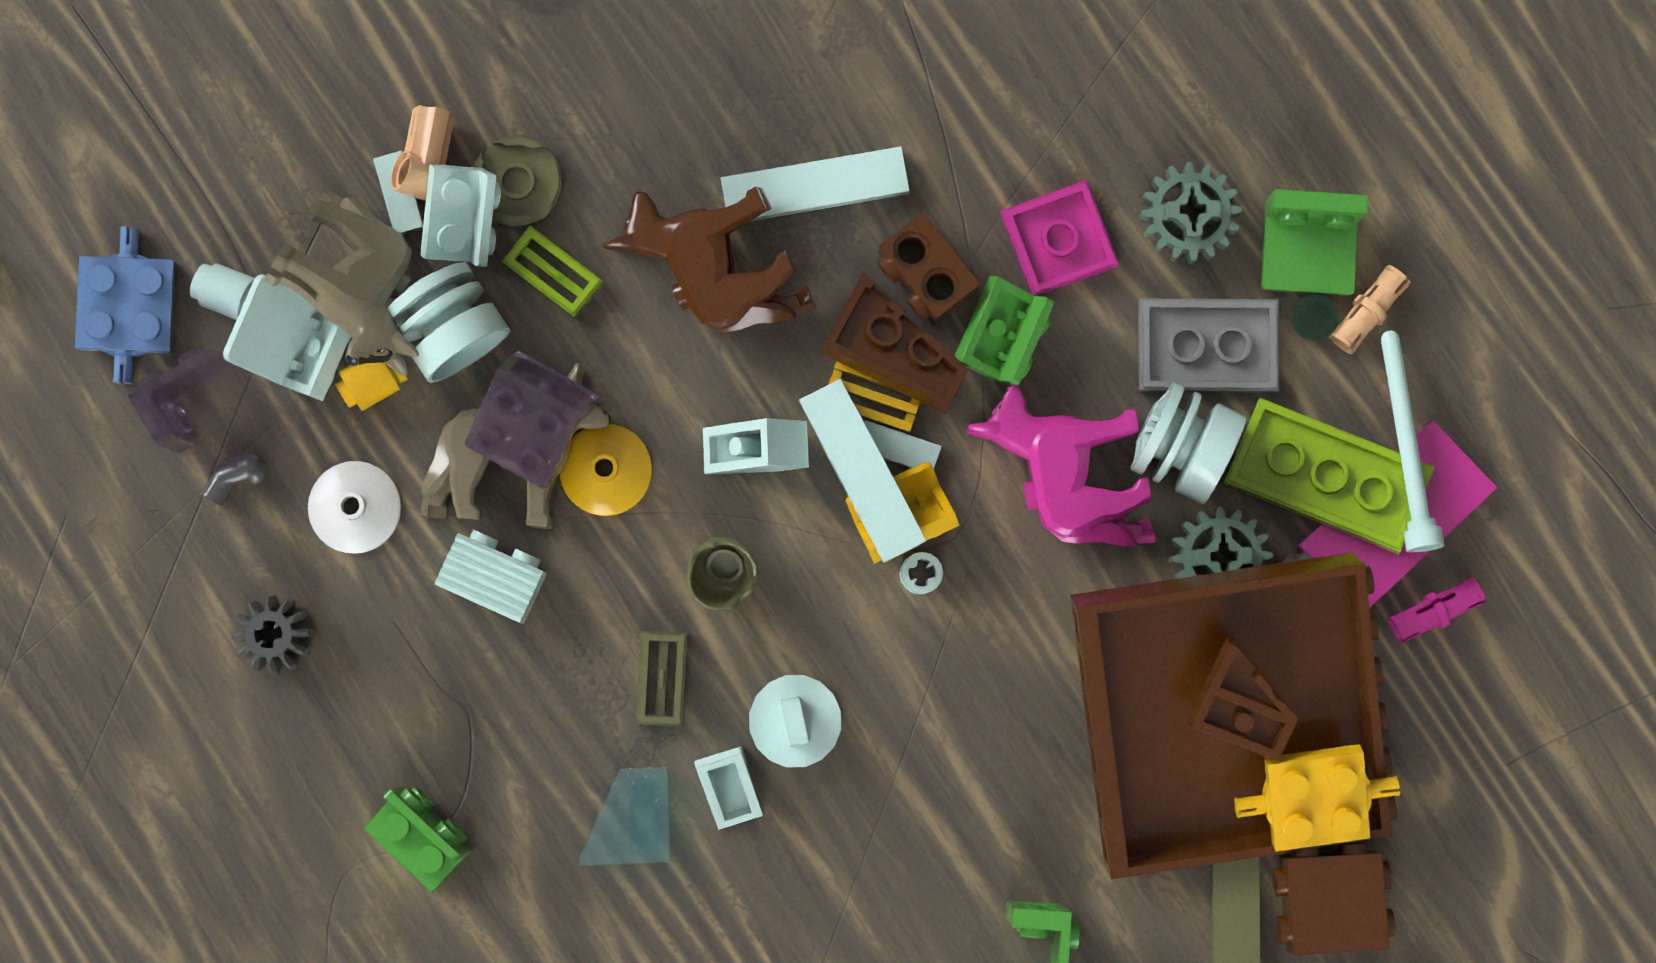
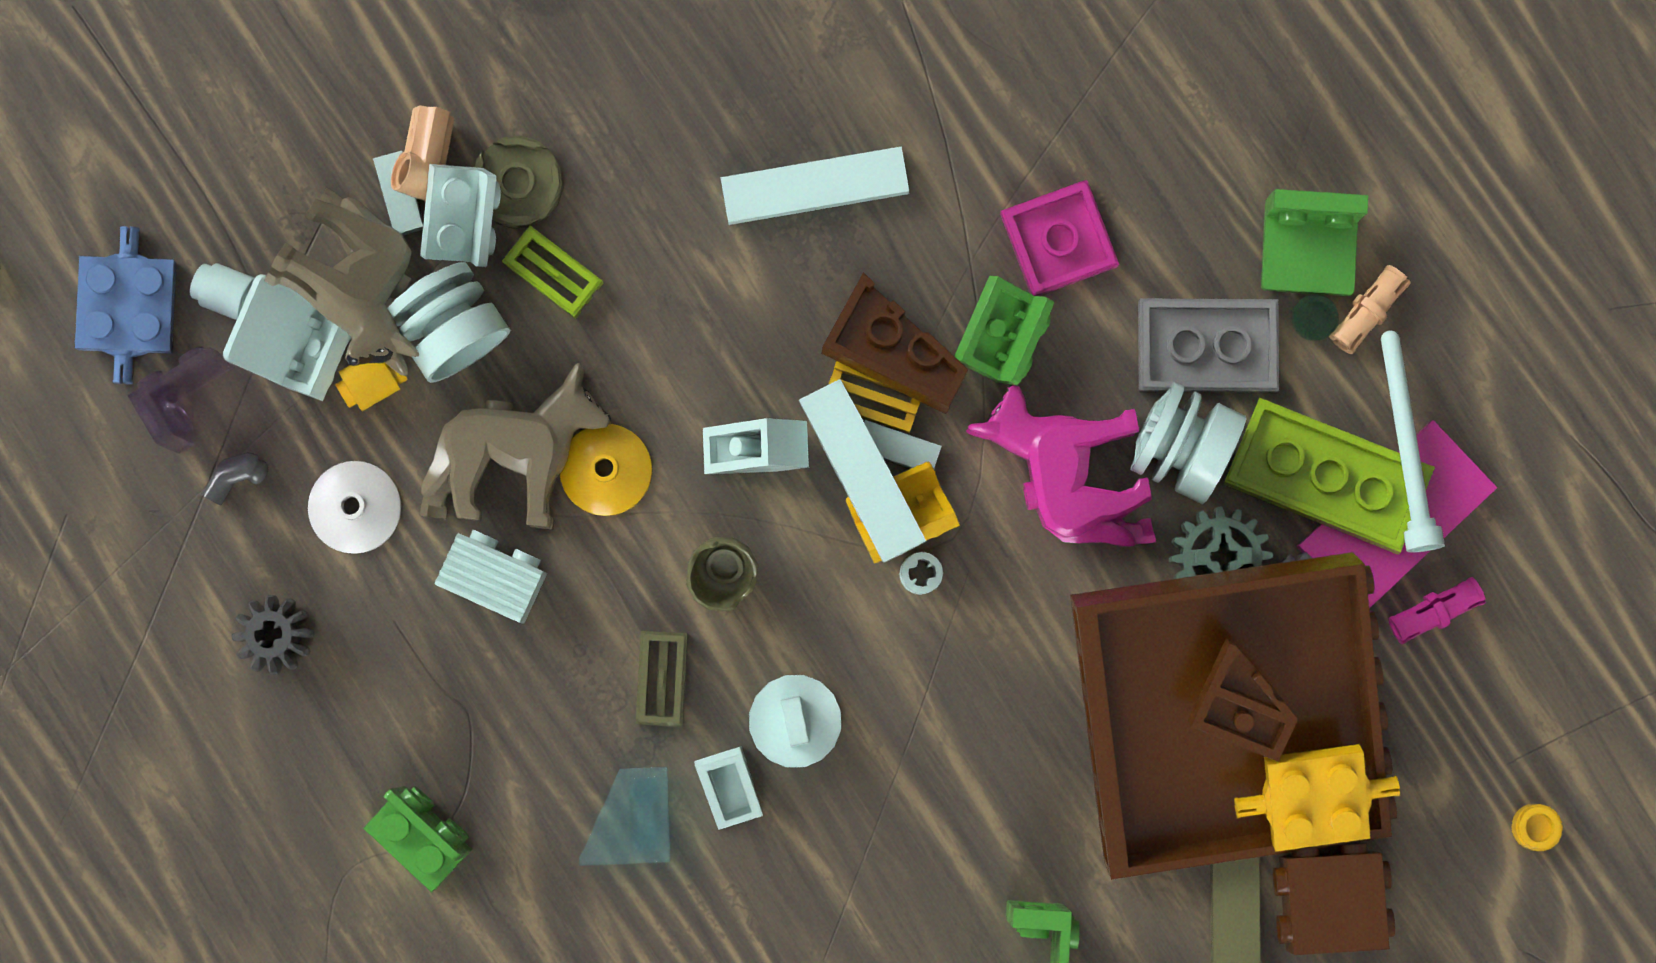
clear purple bracket [465,351,600,489] -> none
reddish brown animal [603,187,817,333] -> none
reddish brown brick [877,212,980,325] -> none
sand green gear [1139,162,1242,264] -> none
none -> yellow tile [1511,804,1563,851]

